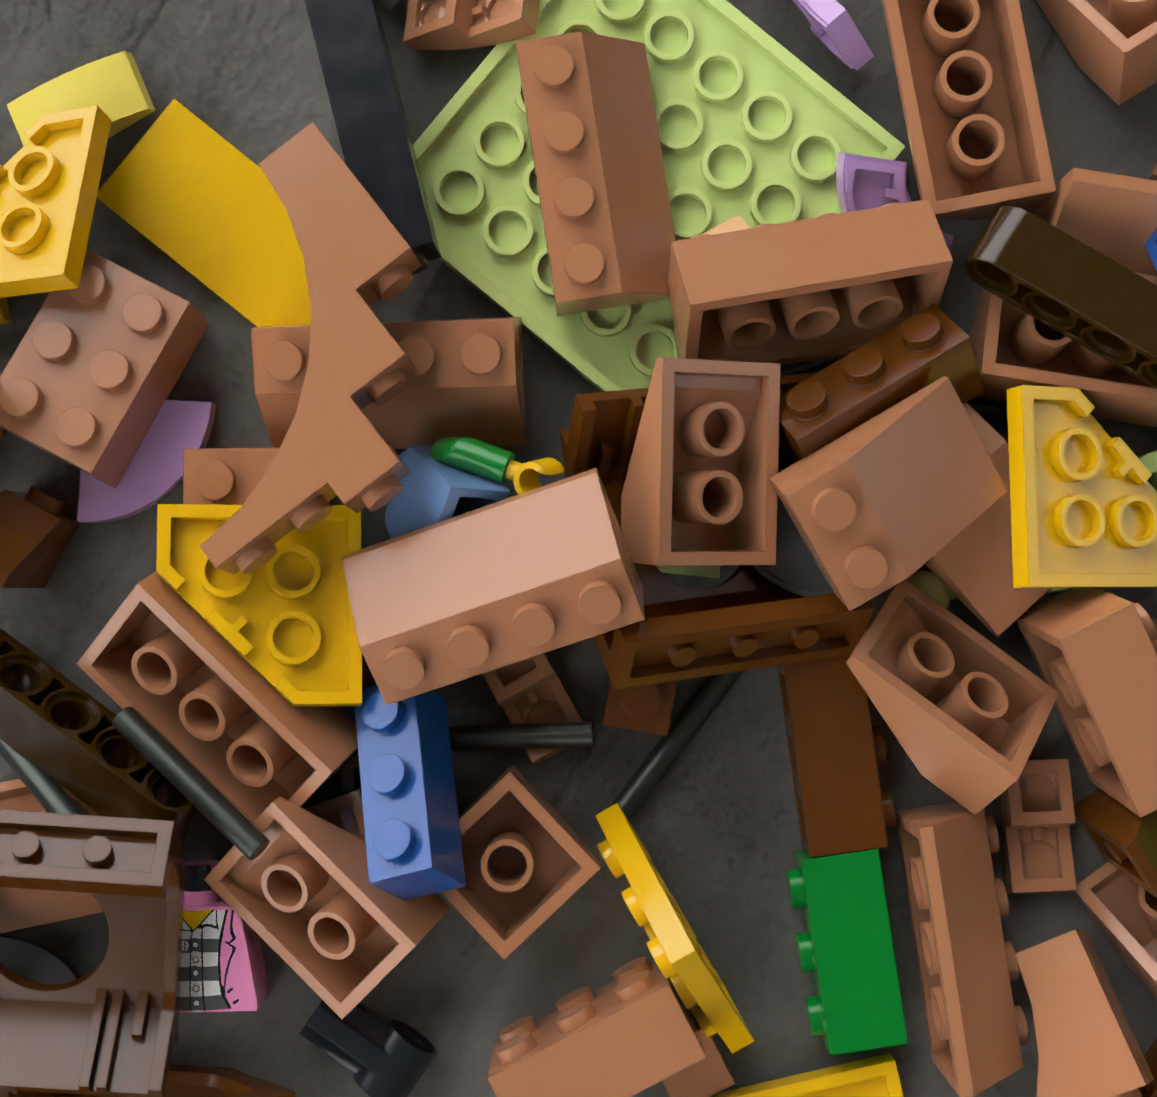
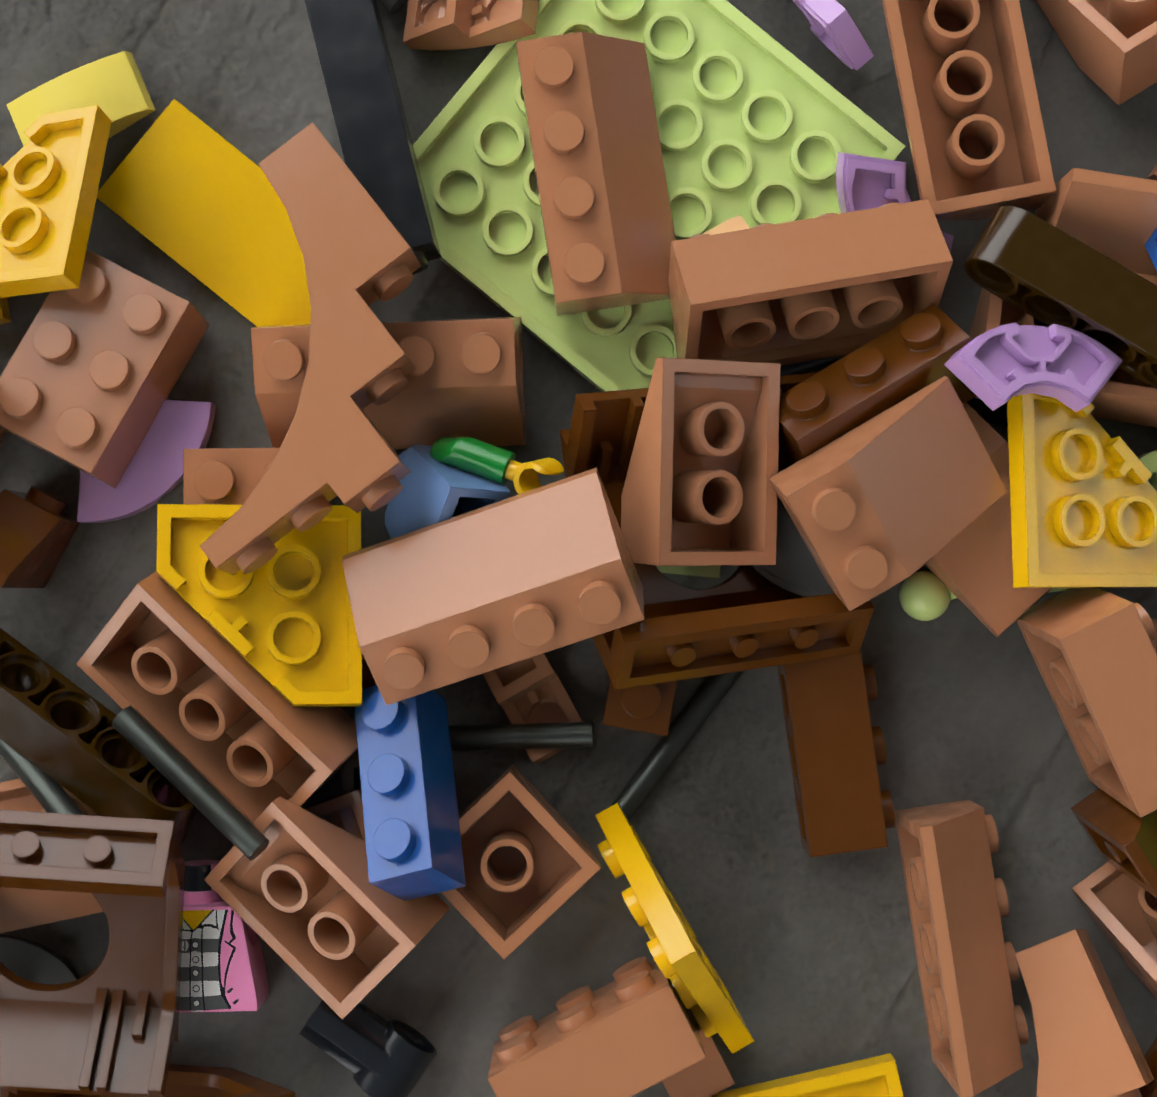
green brick [785,848,908,1055] -> none
nougat slope [846,579,1060,815] -> none
nougat slope [1001,759,1077,895] -> none
none -> lavender tile [944,322,1123,412]

